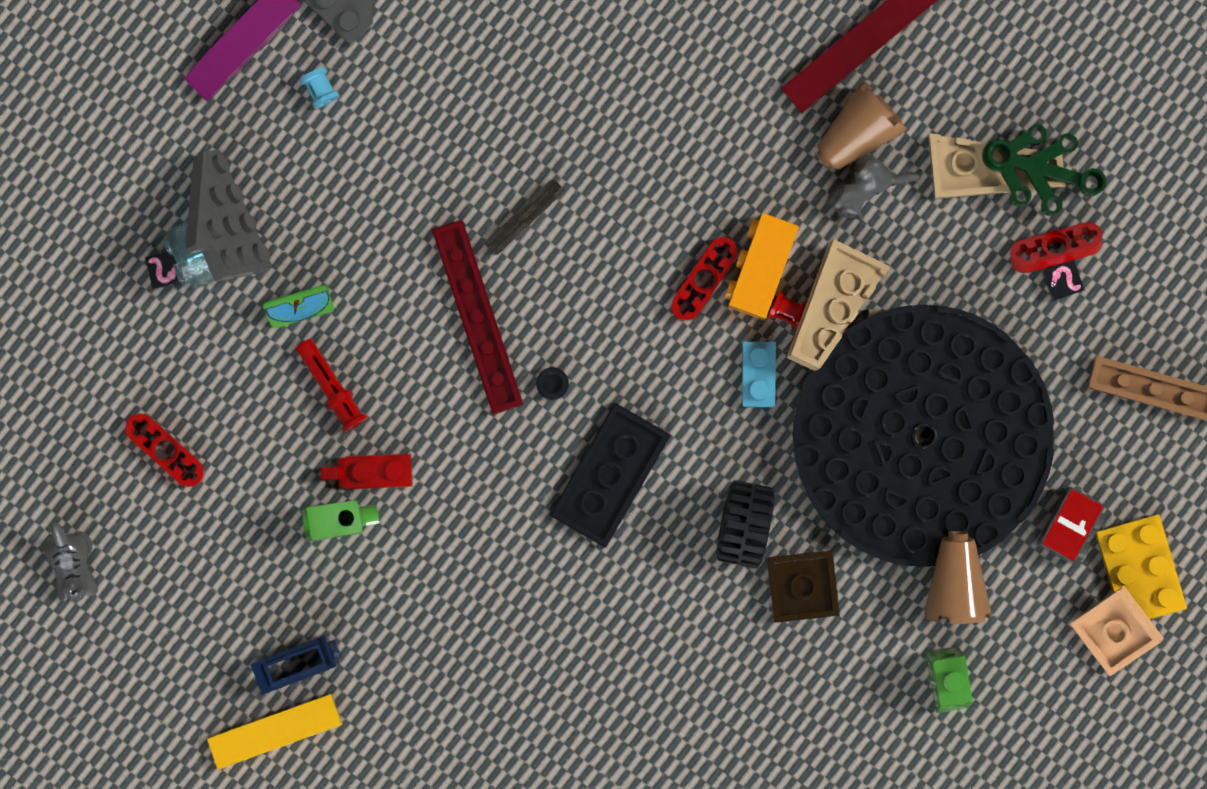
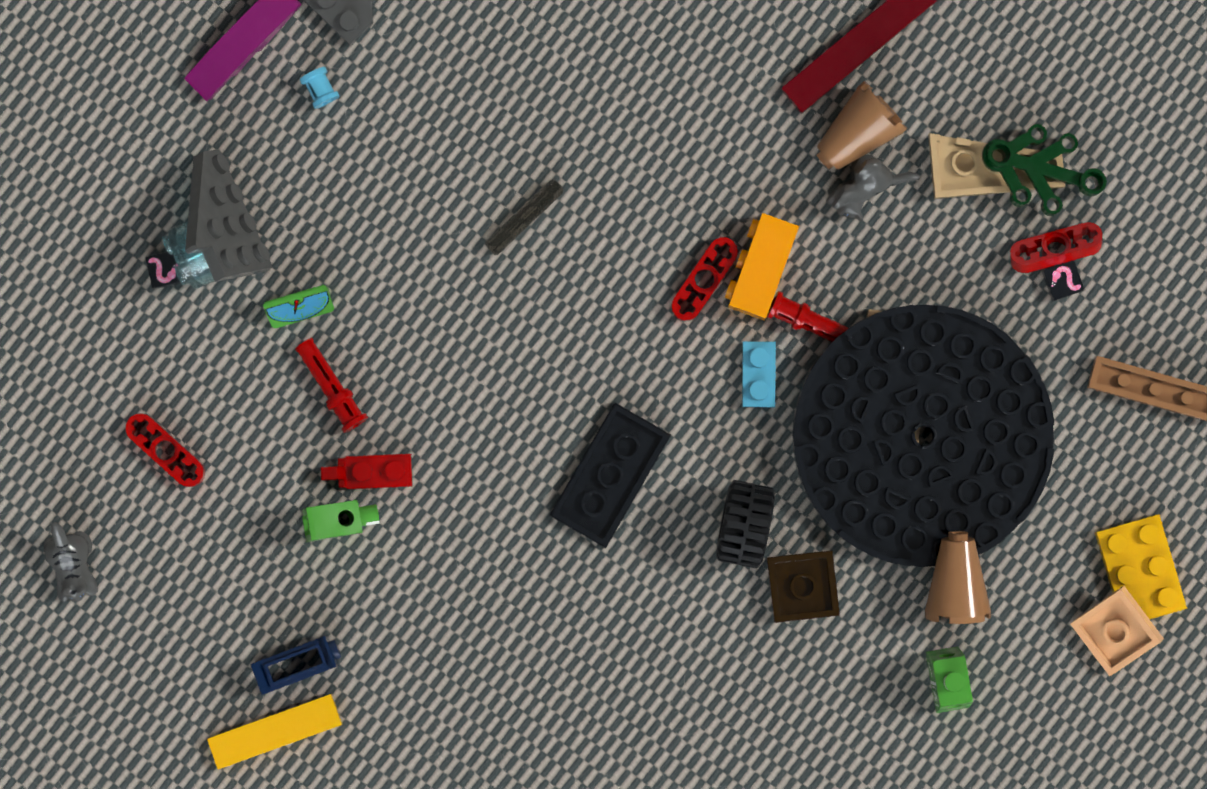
dark red tile [431,219,524,415] -> none
black tile [536,367,569,400] -> none
tan wing [786,239,890,371] -> none
red brick [1035,487,1106,564] -> none

